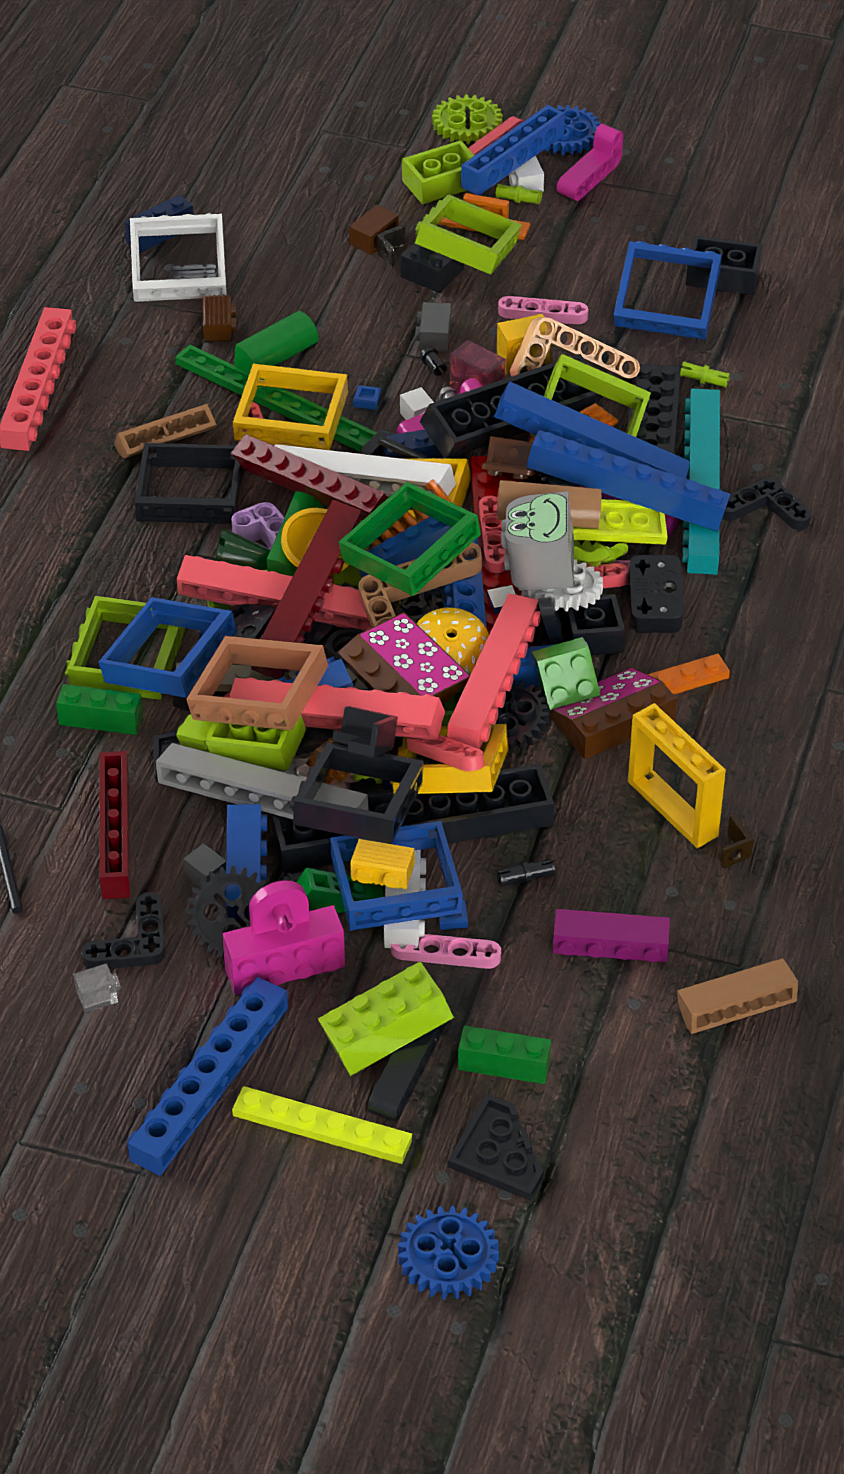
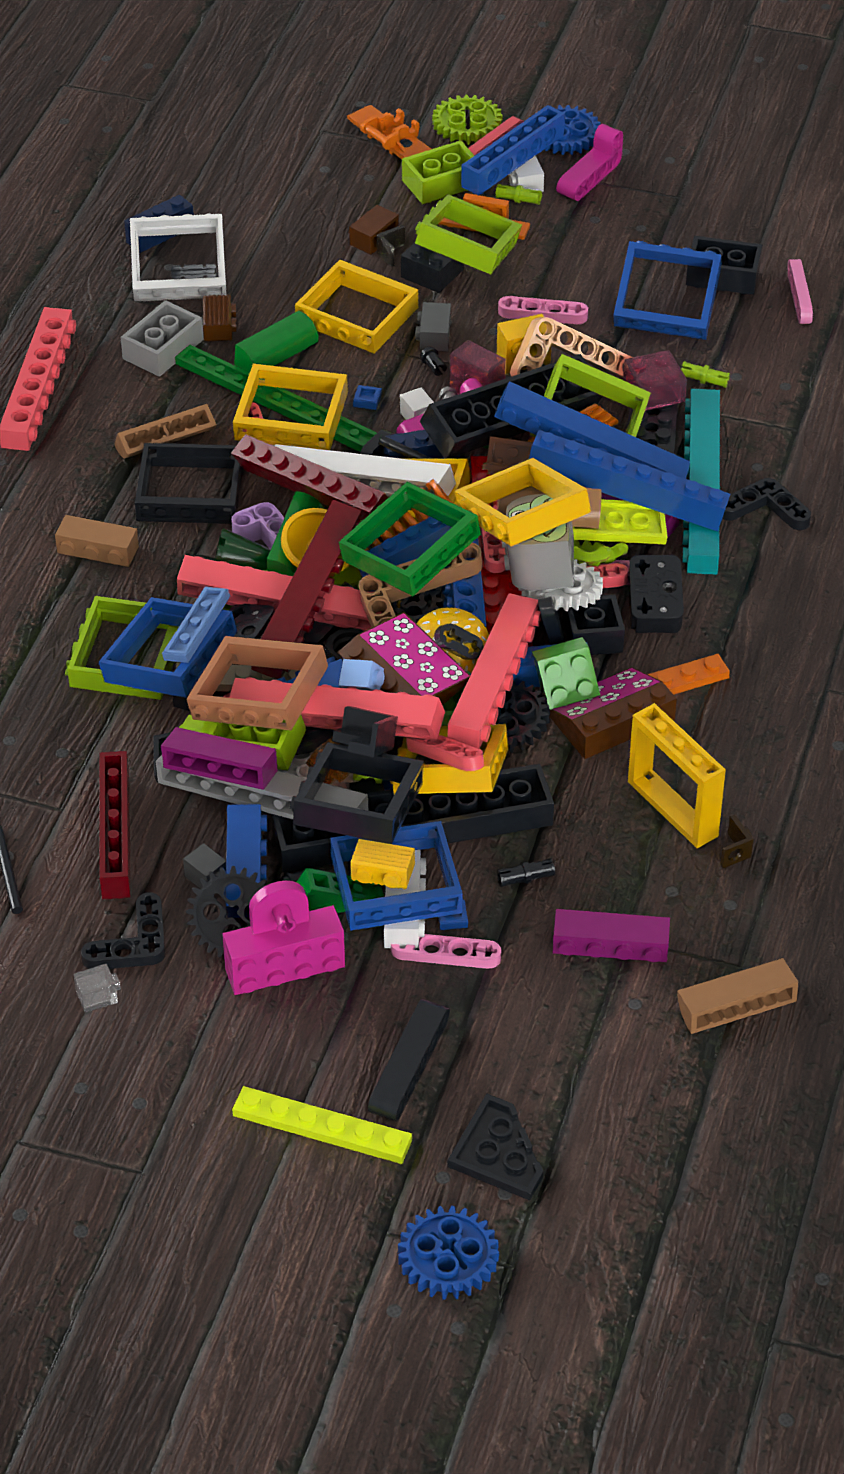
green brick [56,684,143,735] -> none
blue brick [127,977,288,1176] -> none
lime brick [318,961,454,1076] -> none
green brick [458,1025,551,1084] -> none
white tile [487,585,516,614] -> none
none -> medium nougat brick [55,515,139,567]
none -> light grey brick [121,300,204,377]
none -> magenta brick [161,727,278,790]
none -> medium blue tile [162,587,230,663]
none -> yellow window [295,260,418,354]
none -> light blue brick [339,659,384,691]
none -> orange piece [347,105,431,159]
none -> black beam [434,623,484,660]
none -> yellow window [454,458,591,546]
none -> clear pink brick [623,350,687,410]
none -> bright pink beam [787,259,813,324]

